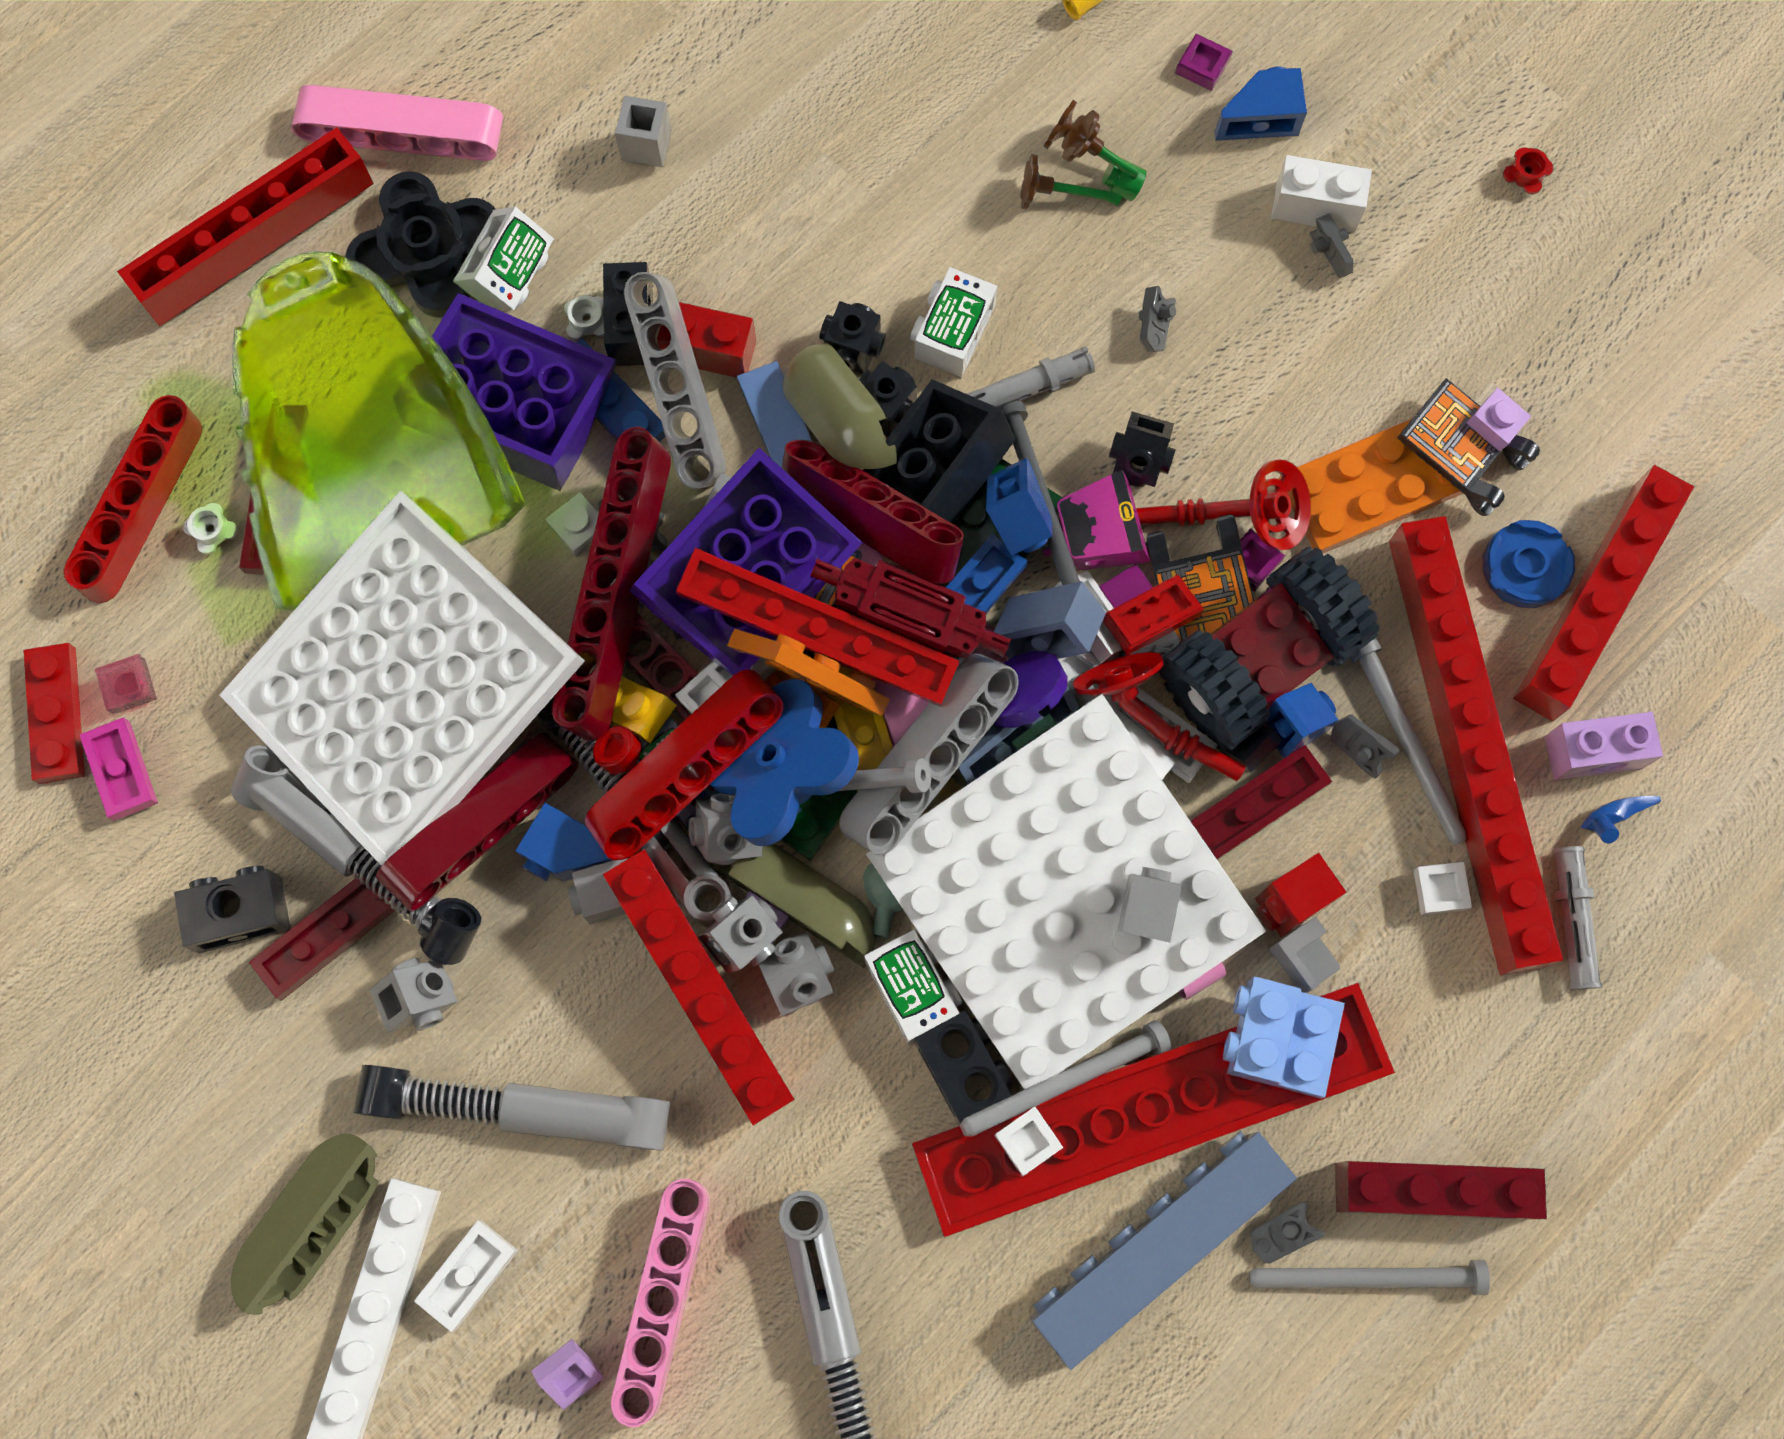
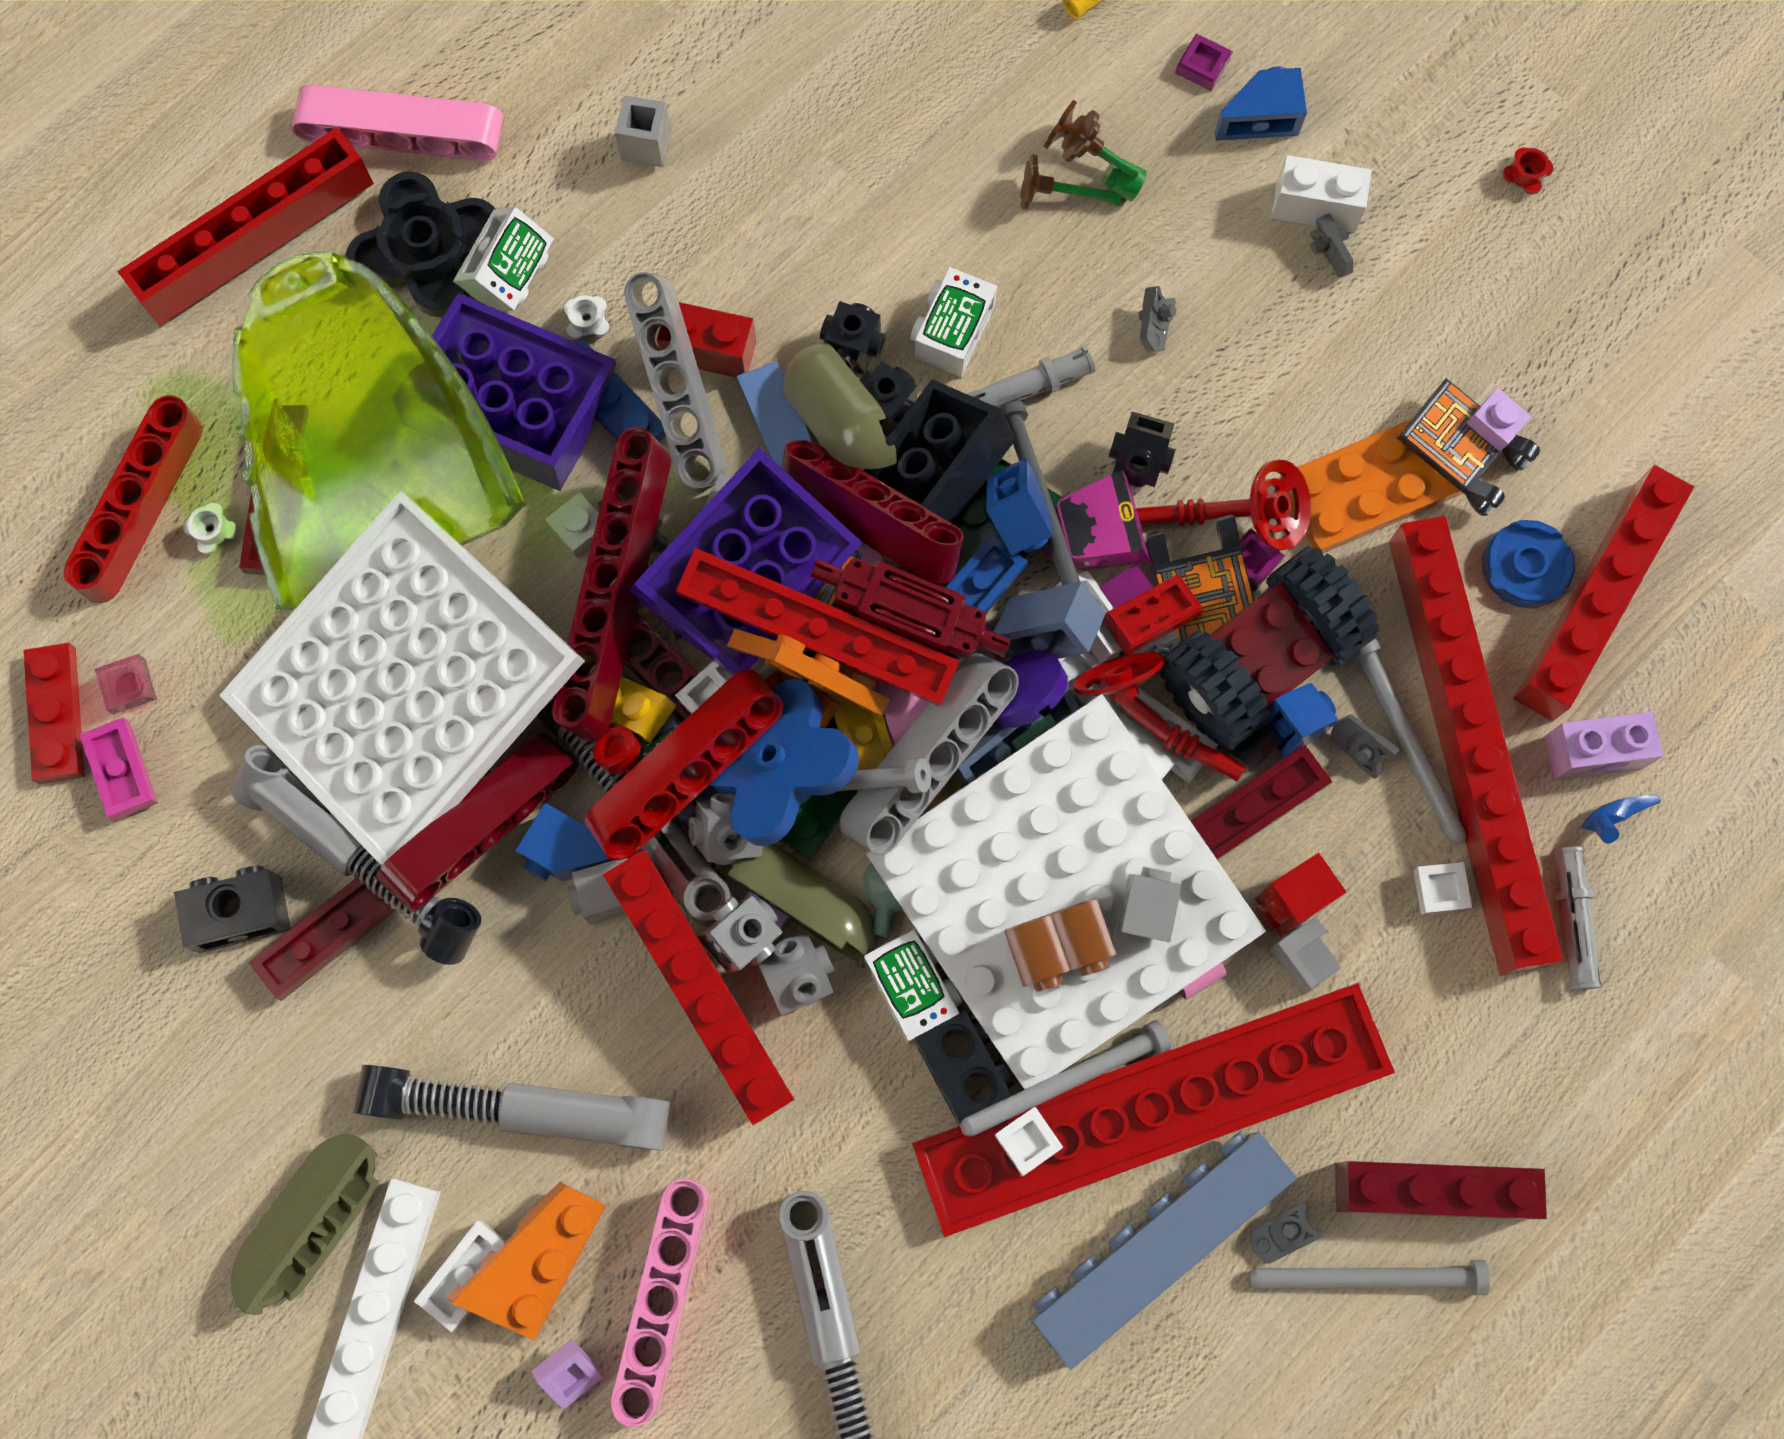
light grey brick [370,958,458,1033] -> none
black brick [603,262,653,366] -> none
light blue plate [1223,976,1345,1099] -> none
none -> orange wing [445,1181,606,1341]
none -> dark orange brick [1004,898,1117,992]

